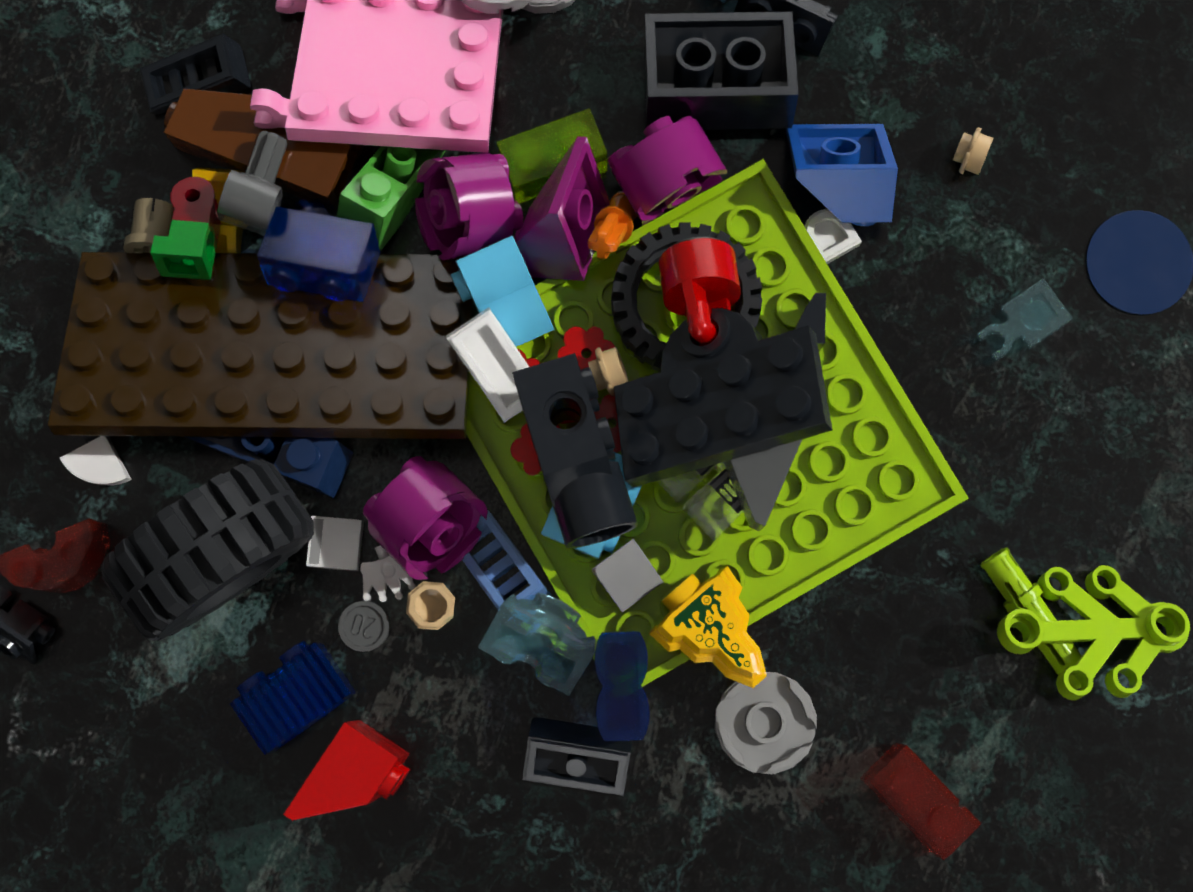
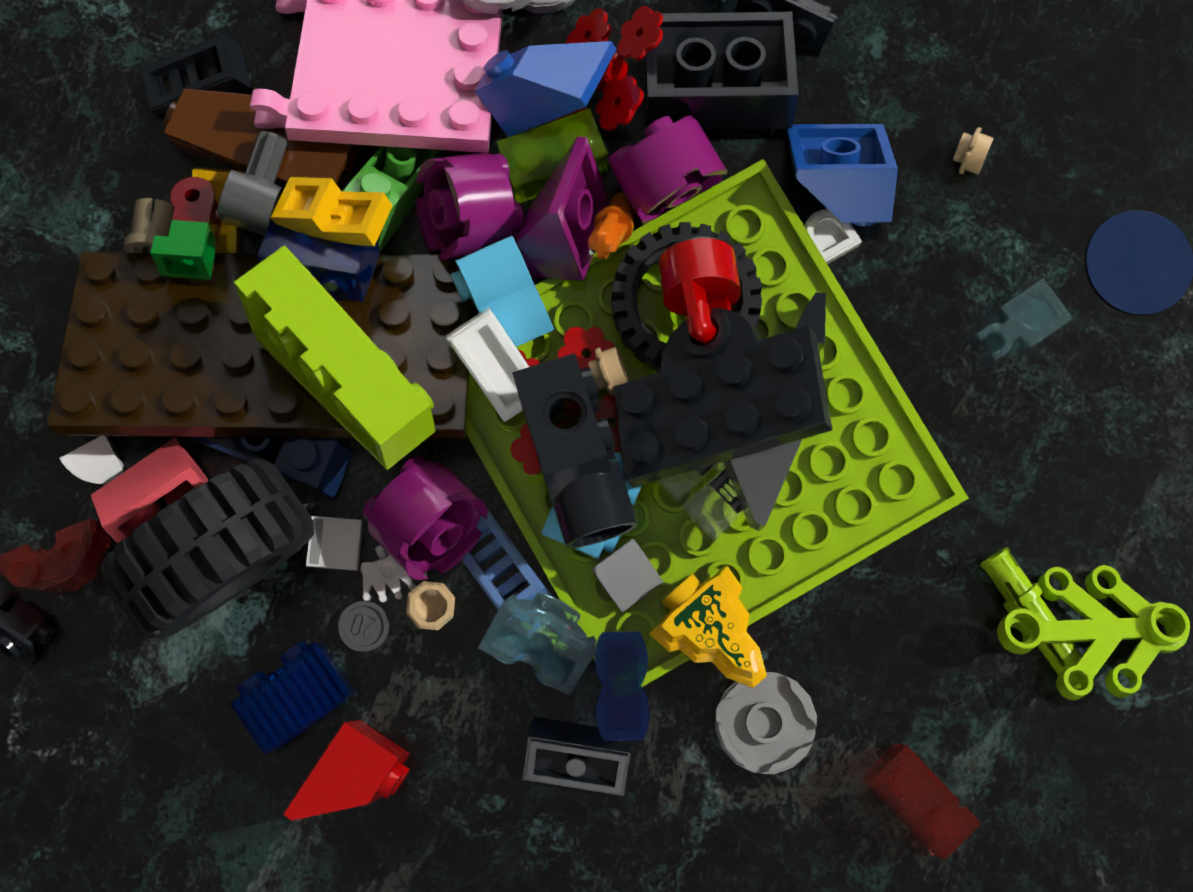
none -> coral piece [91,437,209,543]
none -> lime wedge [234,245,436,470]
none -> yellow slope [270,177,393,246]
none -> blue slope [474,41,616,138]
none -> red plant [549,6,663,131]

